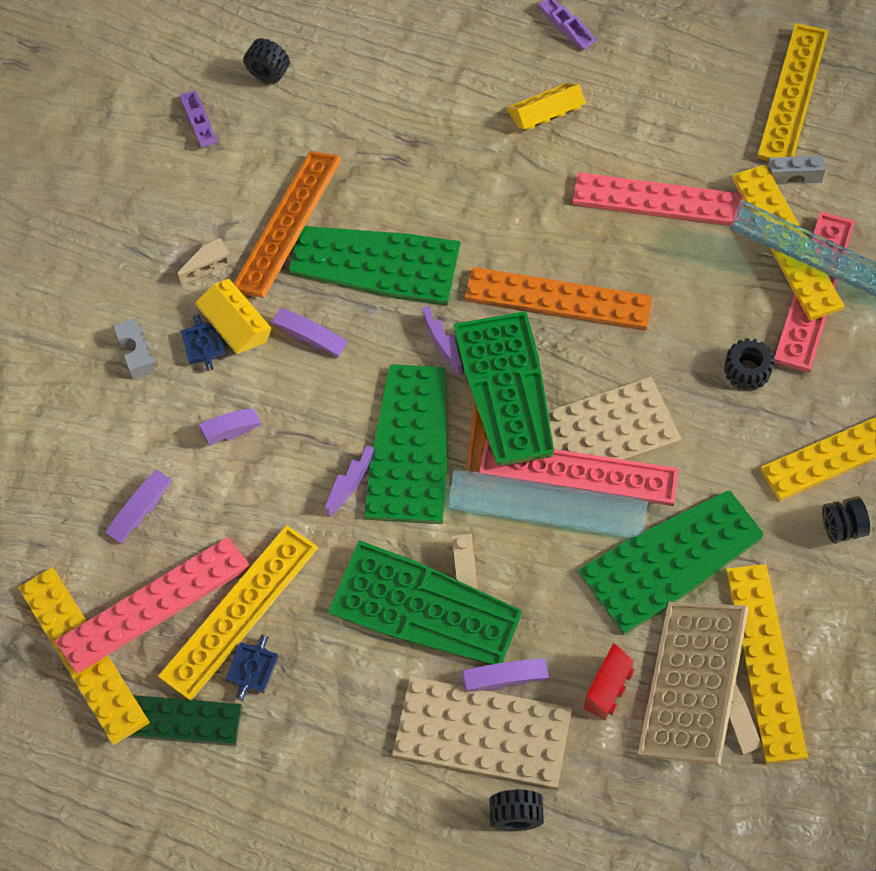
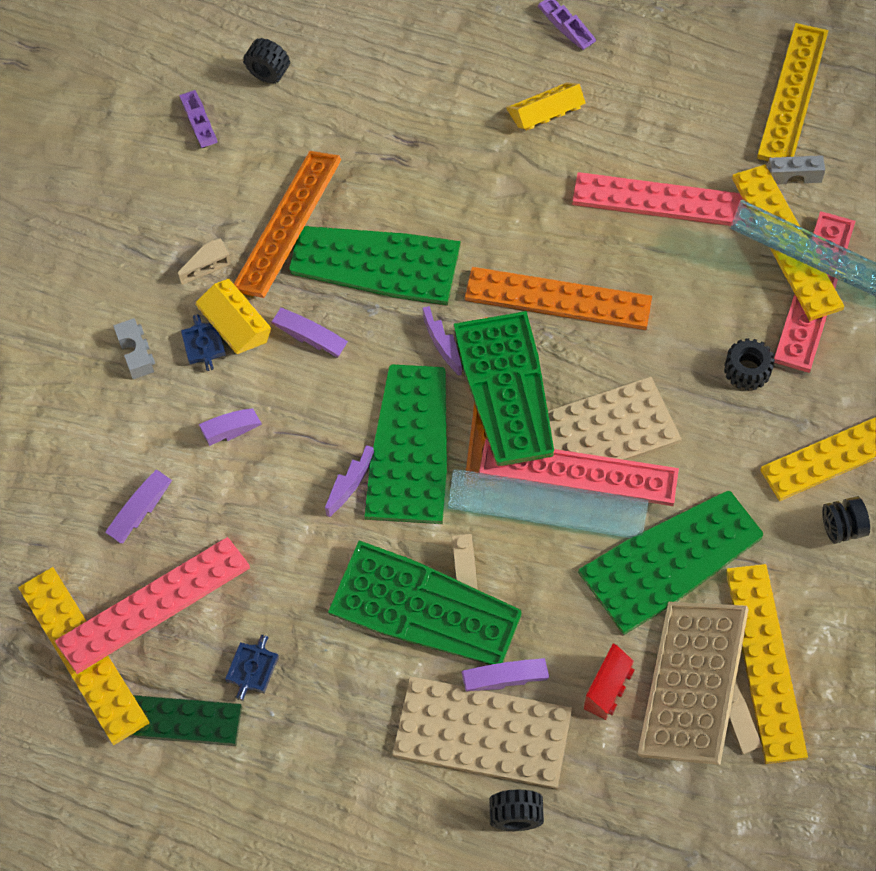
yellow plate [158,525,318,700] -> none

